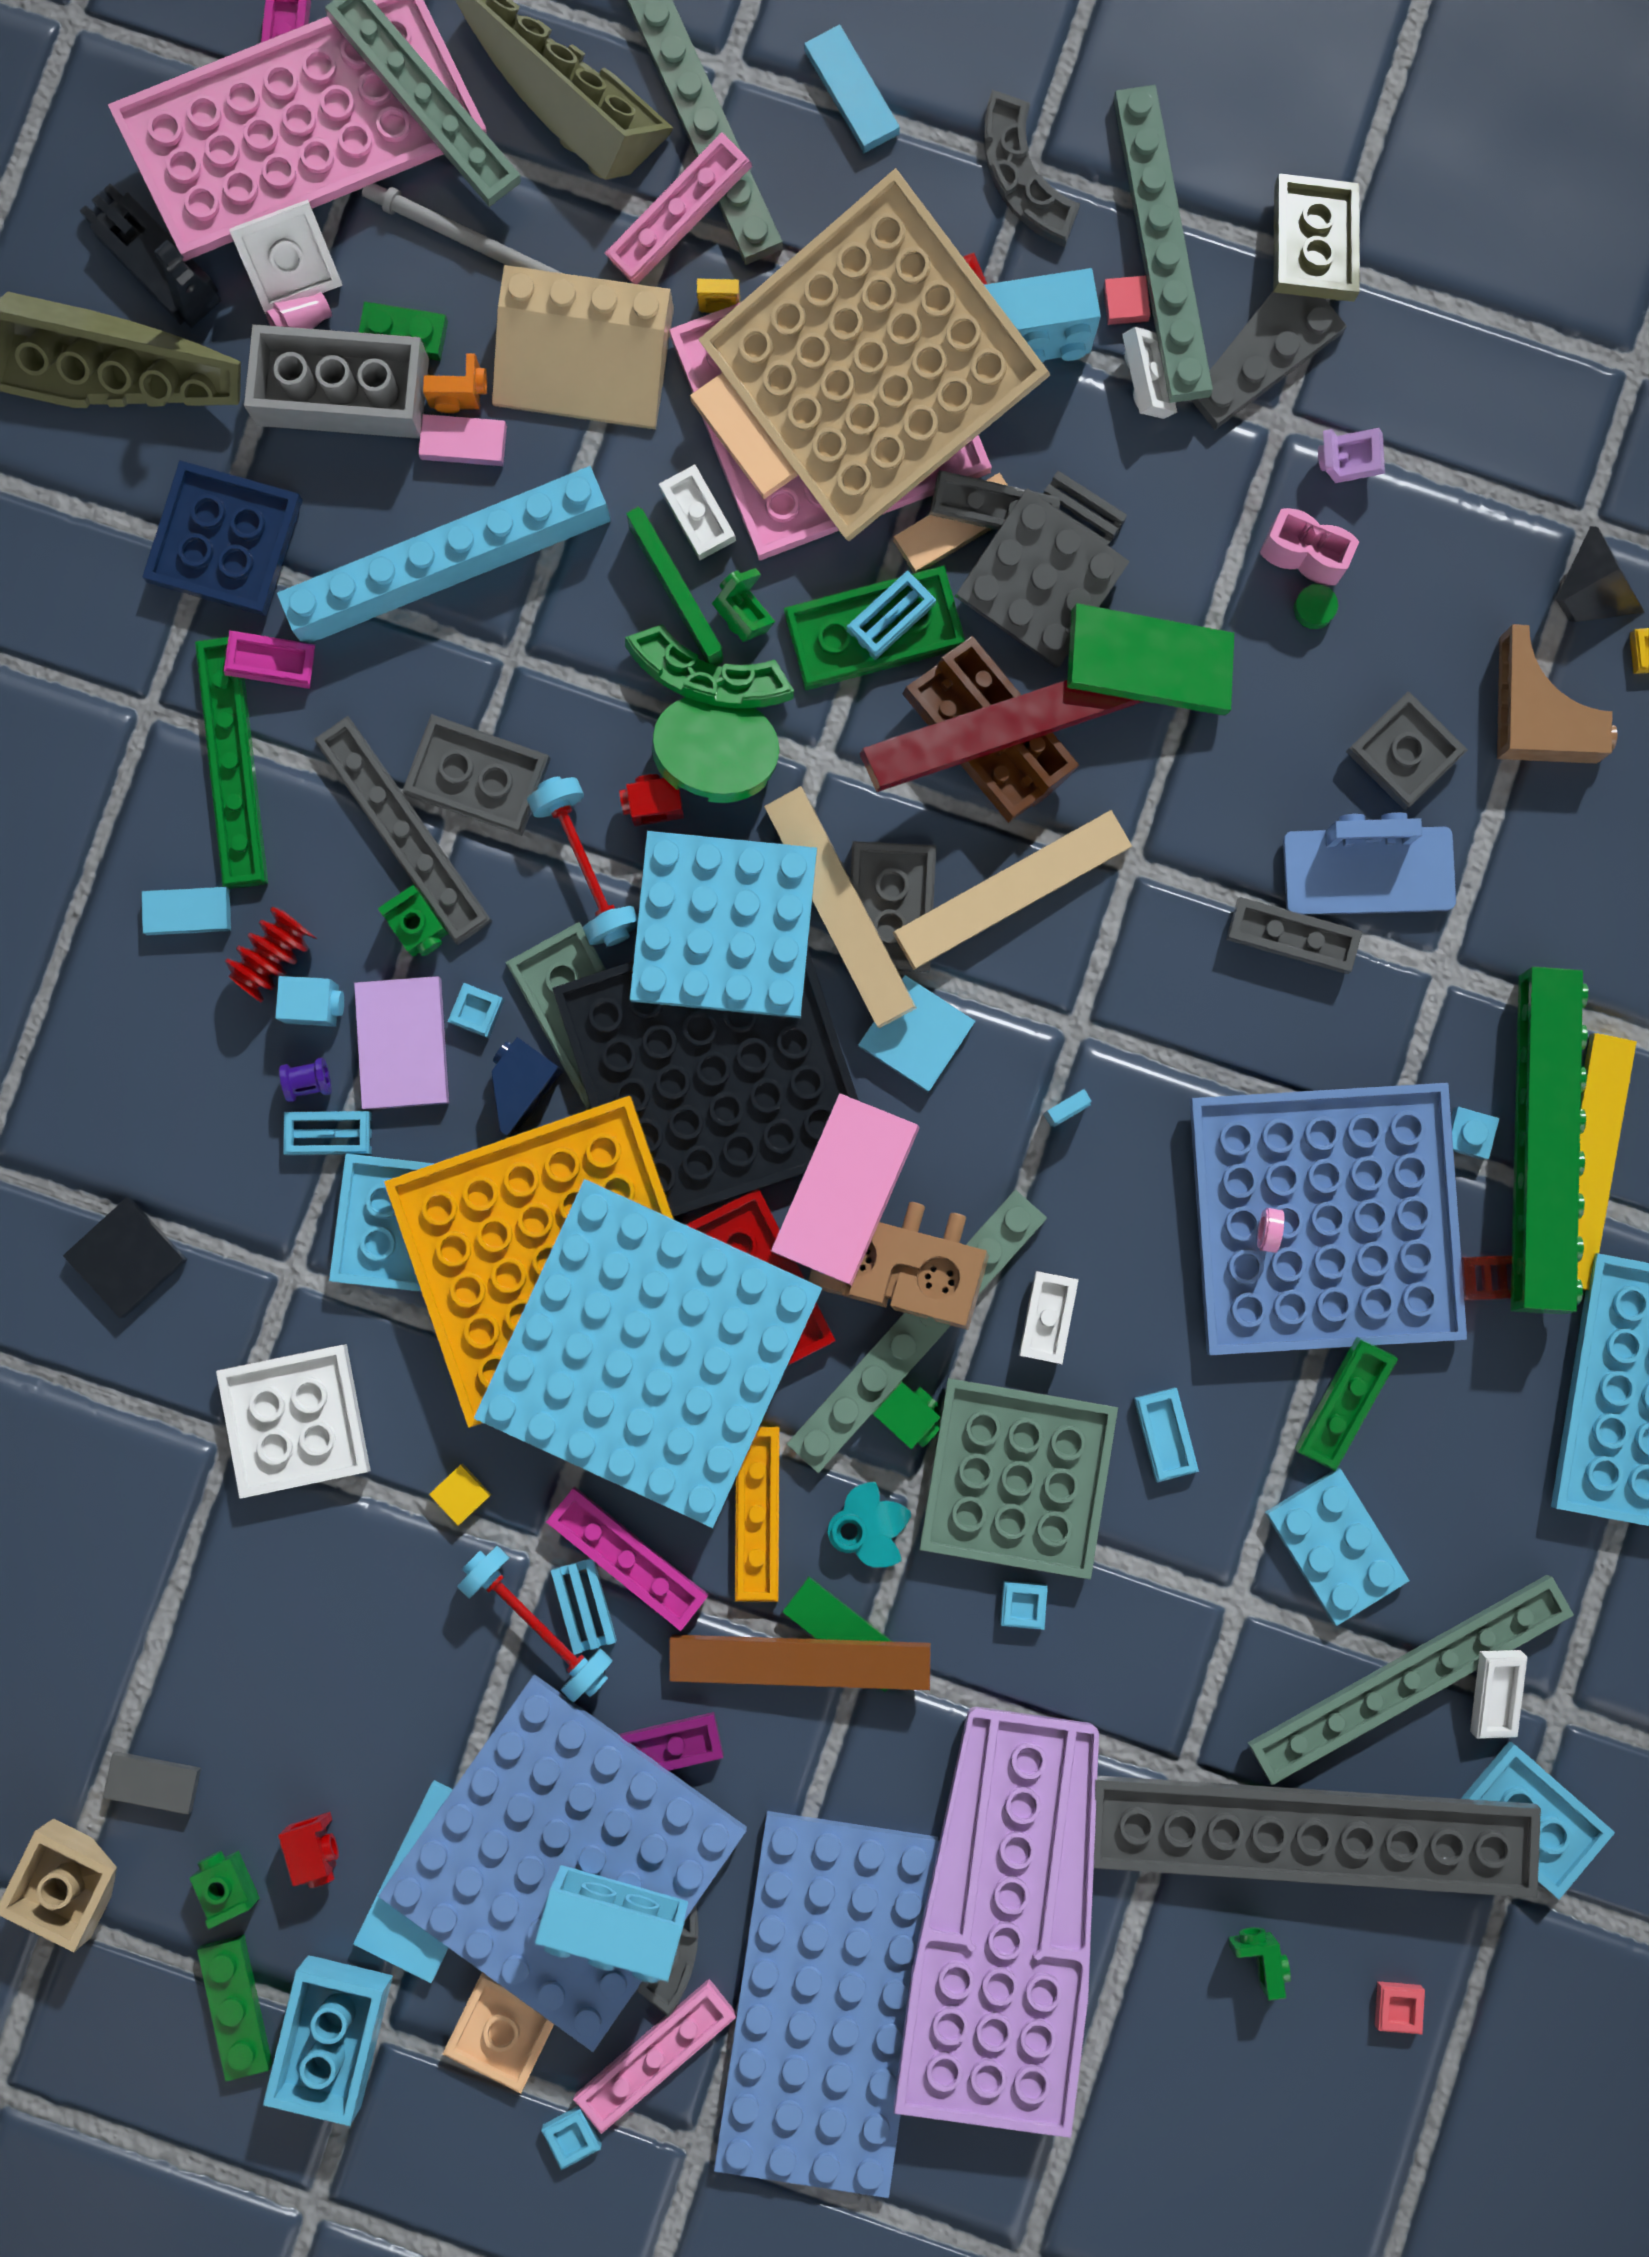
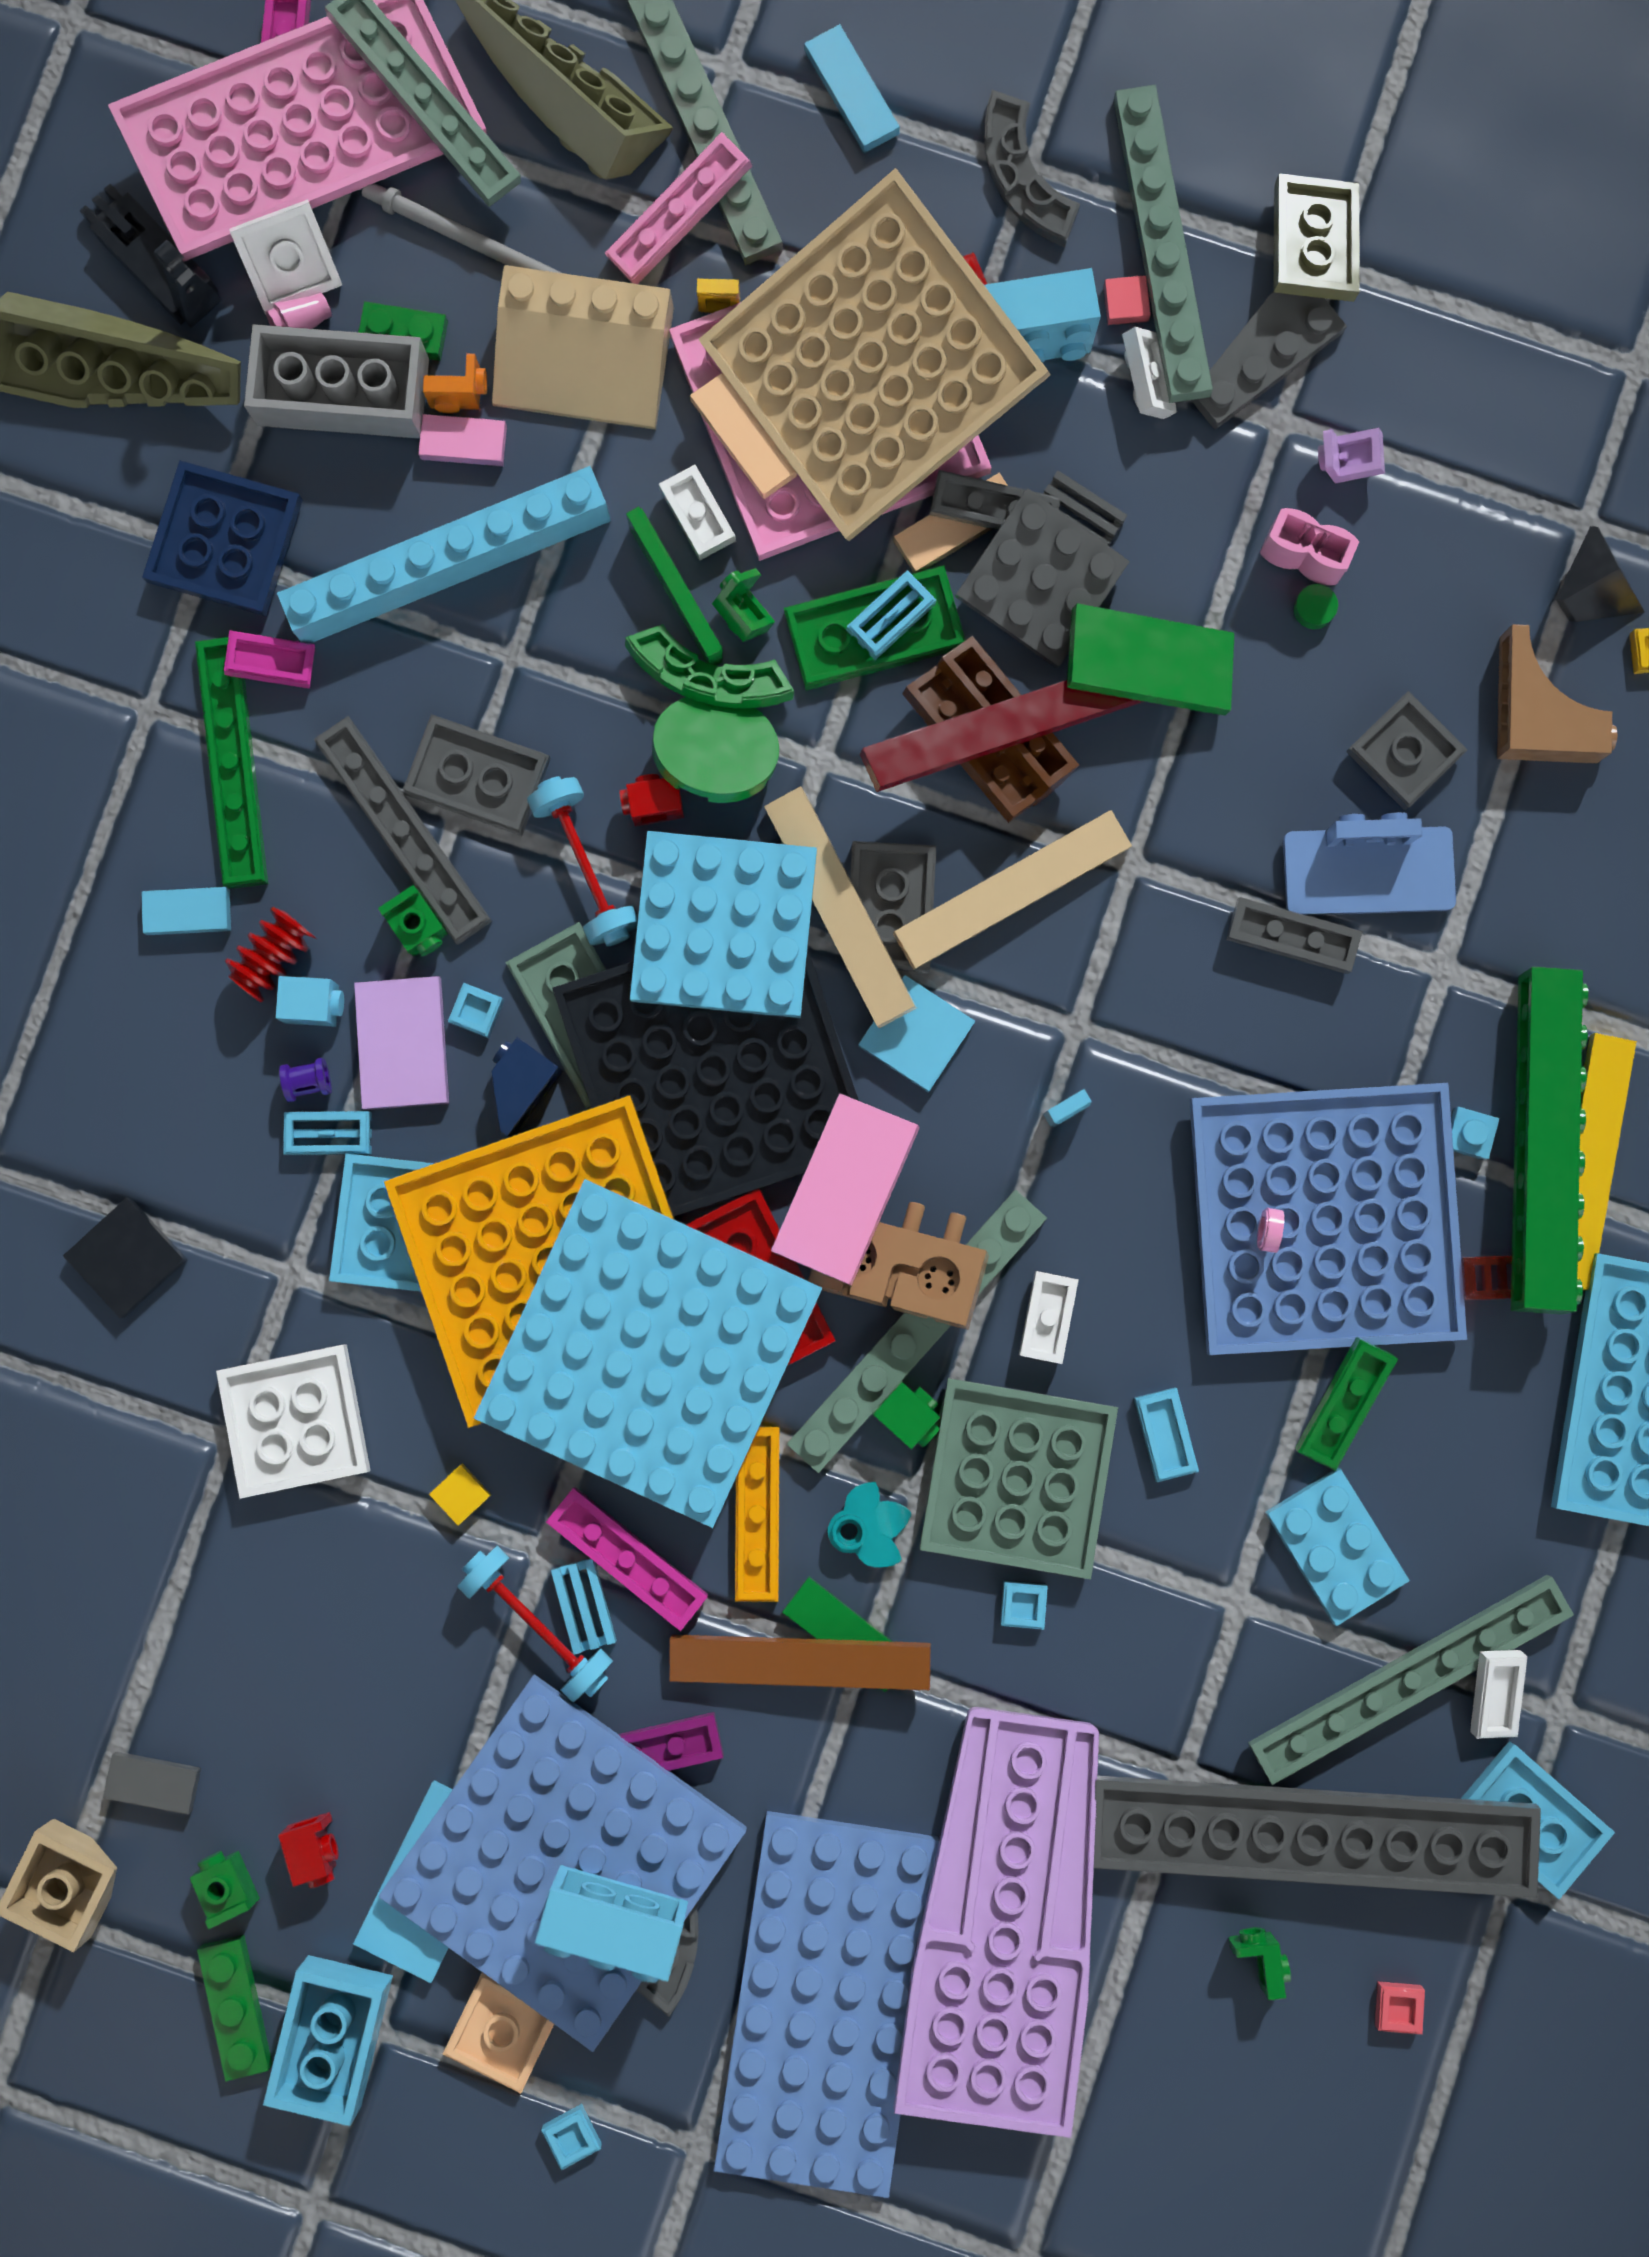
bright pink tile [573,1979,737,2134] -> none

